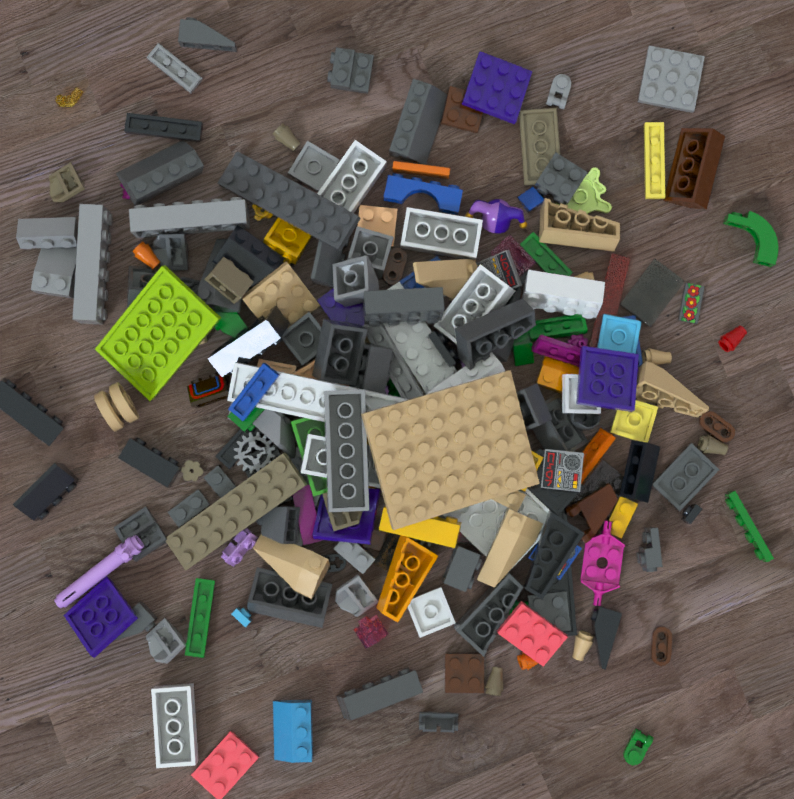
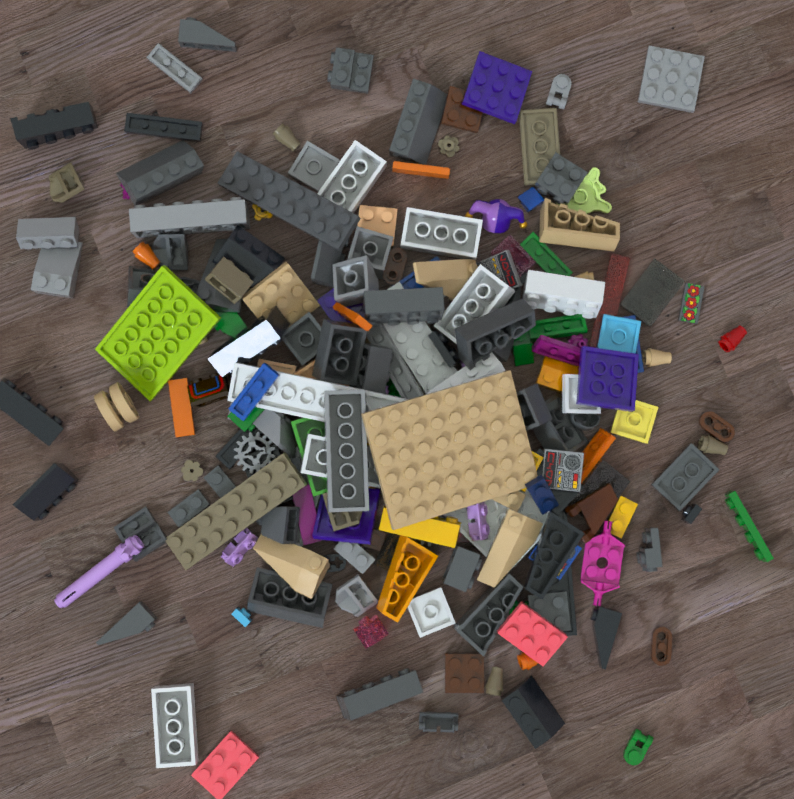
clear yellow arm [55,87,83,108] -> none
dark purple plate [64,576,138,658] -> none
light grey brick [73,204,113,325] -> none
black brick [118,437,181,488] -> none
light grey slope [146,618,186,664] -> none
green plate [185,578,216,658] -> none
yellow plate [263,218,312,264] -> none
dark azure slope [273,700,313,763] -> none
blue arch [384,173,463,216] -> none
tan cone [572,630,594,661] -> none
black brick [619,440,660,503] -> none
tan wedge [636,361,709,418] -> none
light yellow plate [644,122,665,199] -> none
reddish brown slope [663,128,725,209] -> none
green arch [723,211,778,267] -> none
none -> black wedge [10,102,98,150]
none -> orange tile [168,378,195,438]
none -> orange tile [333,302,372,331]
none -> dark tan plant [438,136,459,157]
none -> lavender hinge [467,502,490,541]
none -> black slope [500,675,565,749]
none -> dark blue plate [525,474,559,515]

